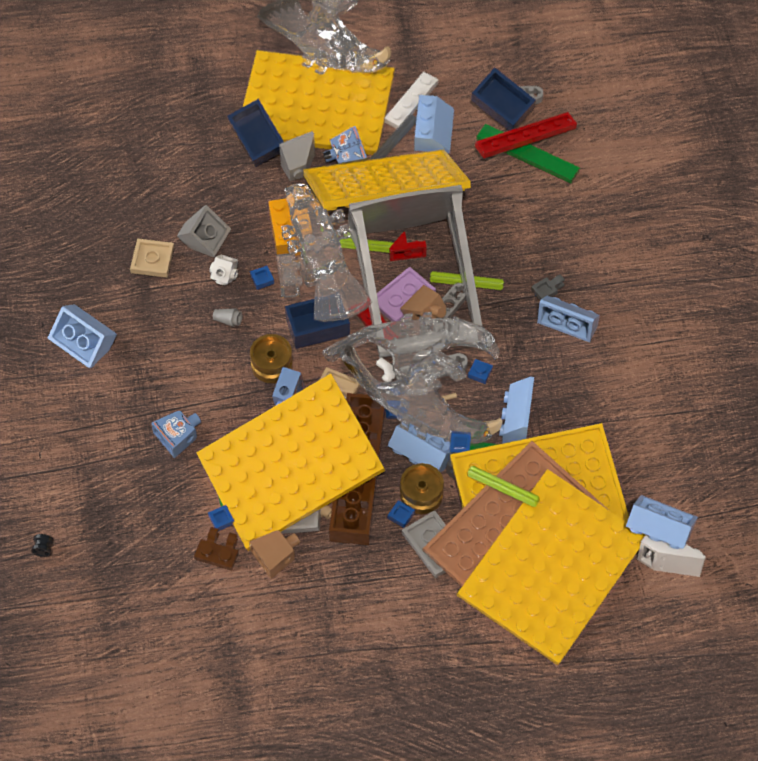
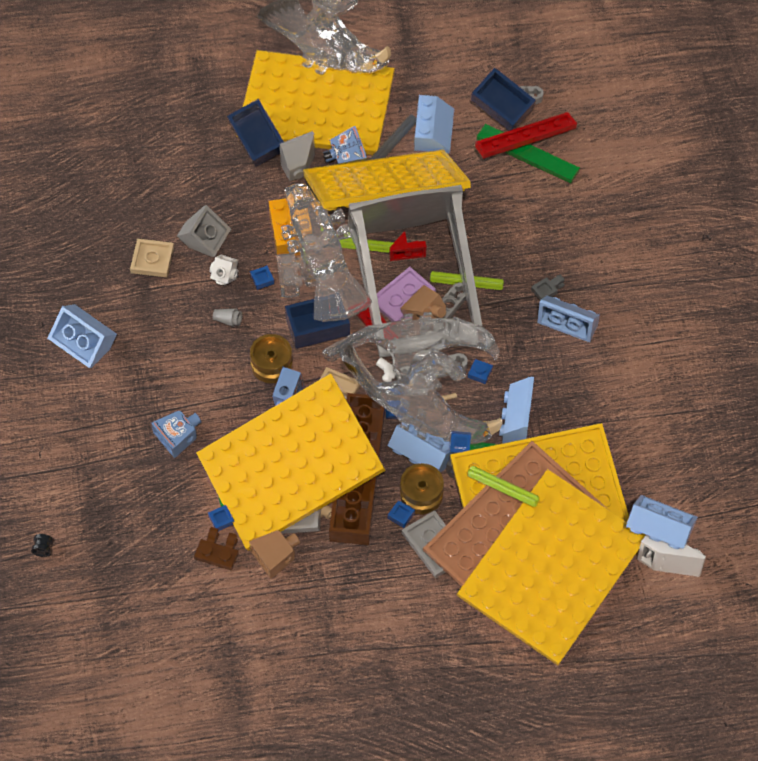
white plate [384,72,438,129] -> none

